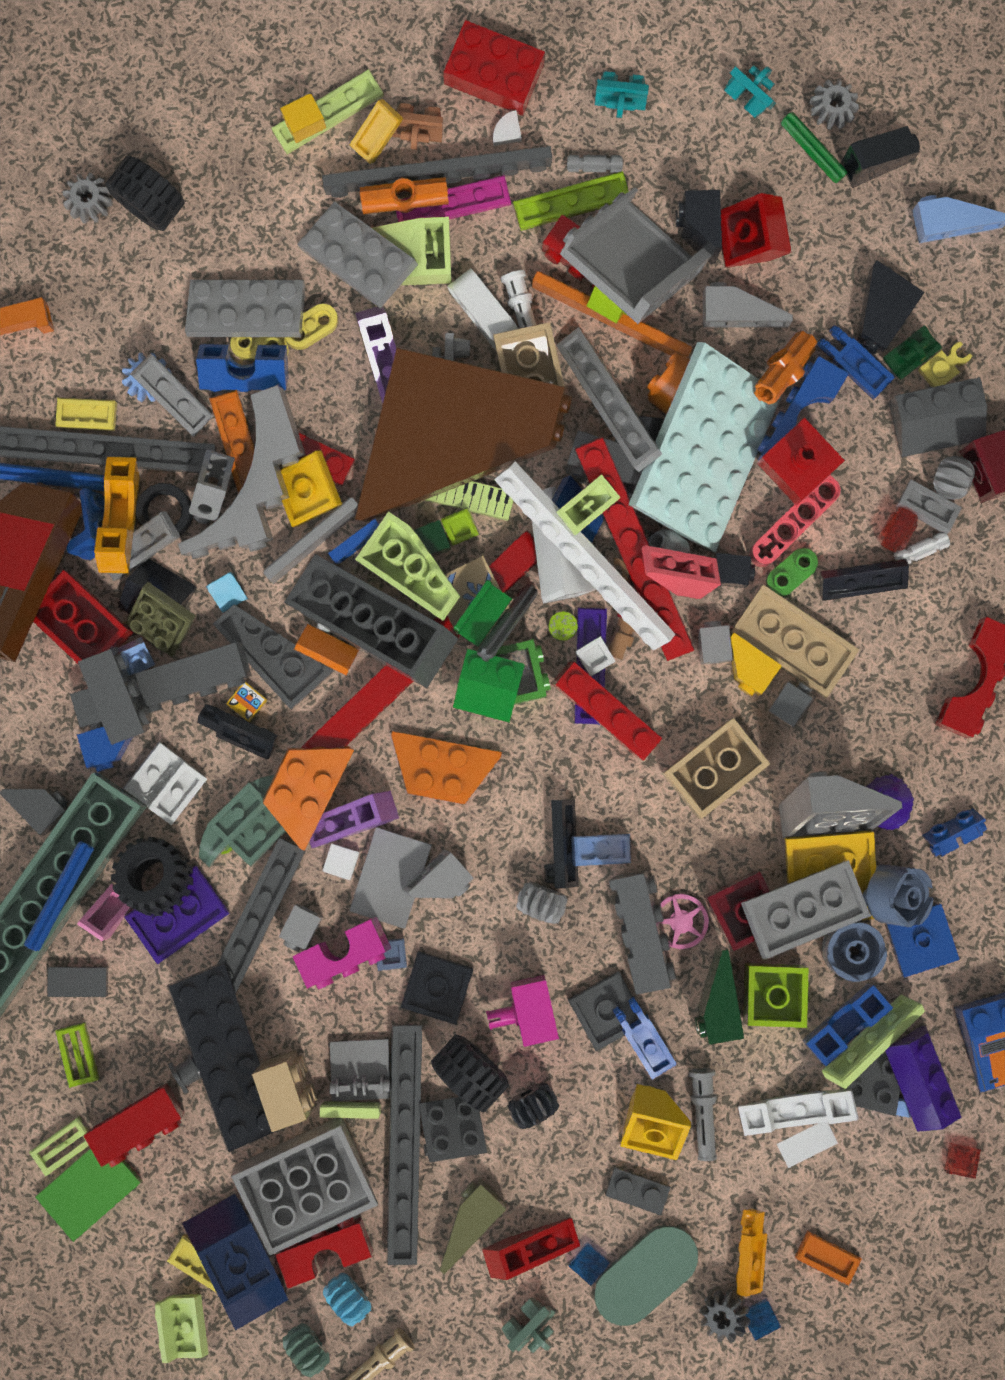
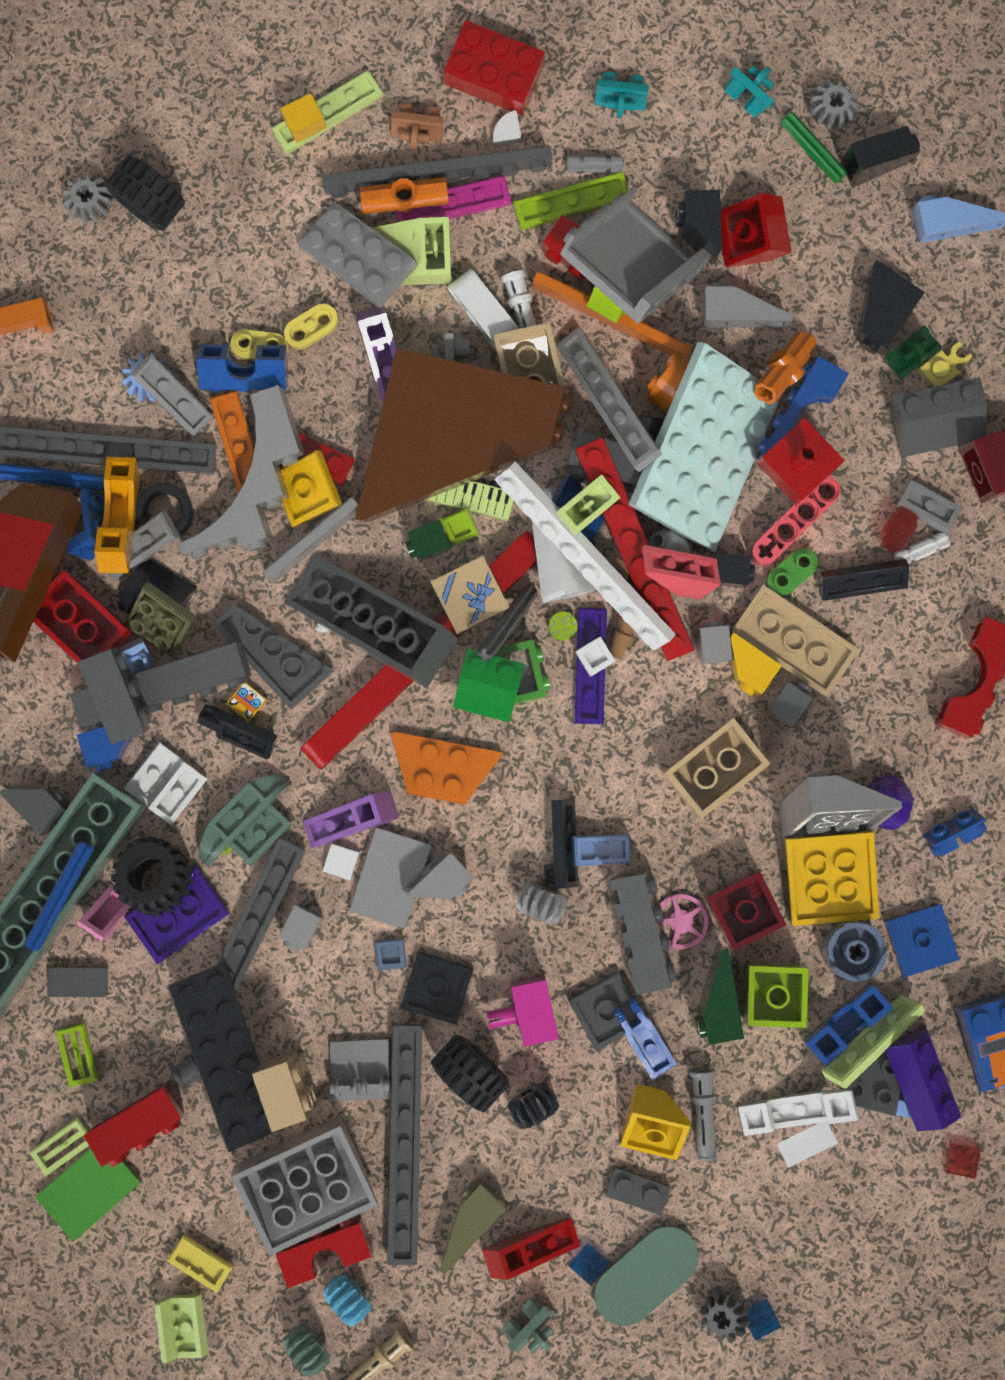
light yellow plate [56,398,117,431] -> none
dark blue slope [182,1193,288,1331] -> none
light grey plate [185,280,305,337] -> none
light grey torso [189,449,235,524] -> none
medium azure slope [206,572,248,613] -> none
orange wing [262,746,354,851] -> none
dark pink arch [292,917,392,990] -> none
orange tile [294,624,359,675] -> none
yellowish green tile [320,1101,381,1119] -> none
blue tile [328,519,379,565] -> none
yellow tile [349,99,404,164] -> none
yellowish green wedge [355,511,460,621] -> none
dark grey hinge [419,1097,487,1163] -> none
green panel [453,580,512,648] -> none
red arch [551,661,663,761] -> none
light orange hinge [736,1208,767,1297] -> none
light grey plate [741,860,871,959] -> none
orange tile [795,1230,862,1286] -> none
blue hinge [817,325,895,400] -> none
sand blue brick [863,864,933,927] -> none
light grey piece [933,456,975,500] -> none

